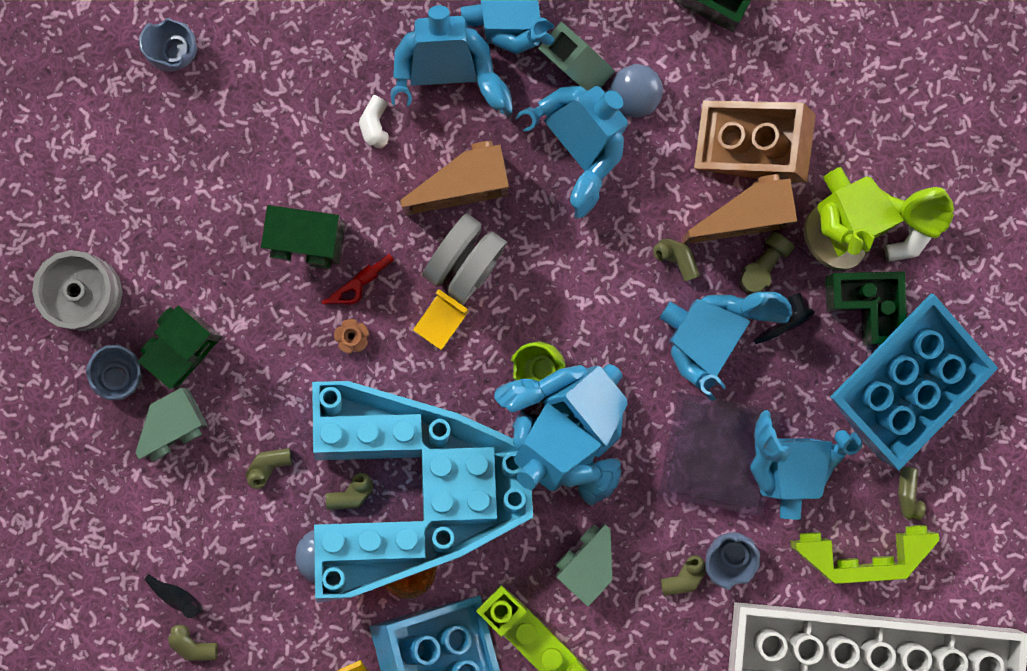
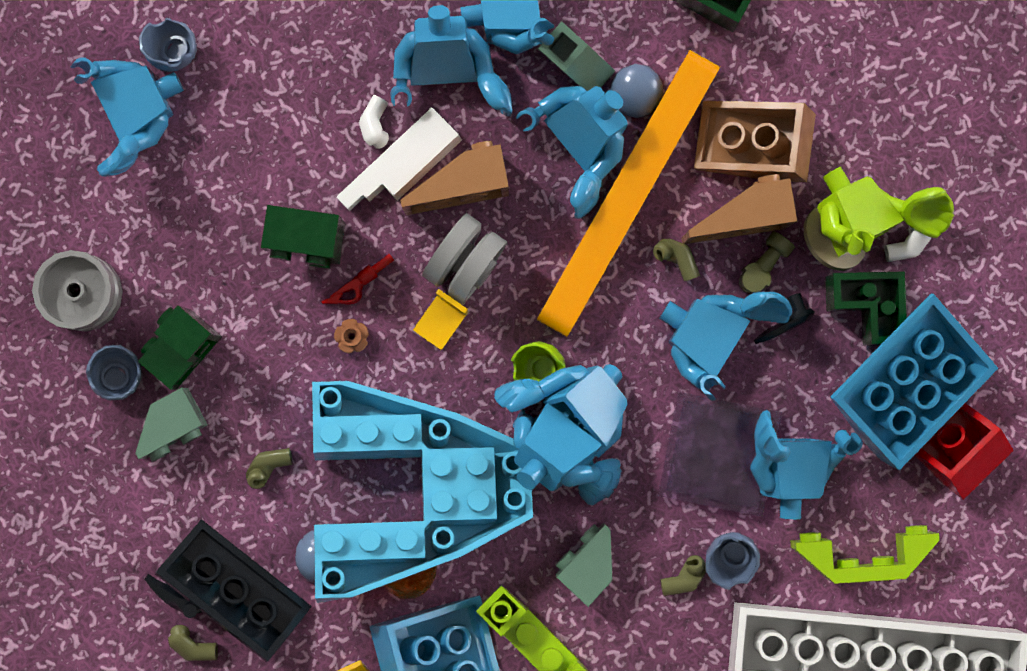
olive arm [326,473,373,510] -> none
olive arm [898,467,926,520] -> none
none -> dark azure torso [70,57,184,177]
none -> black slope [155,519,312,663]
none -> white piece [337,108,462,211]
none -> light orange beam [537,50,720,337]
none -> red slope [915,403,1014,500]

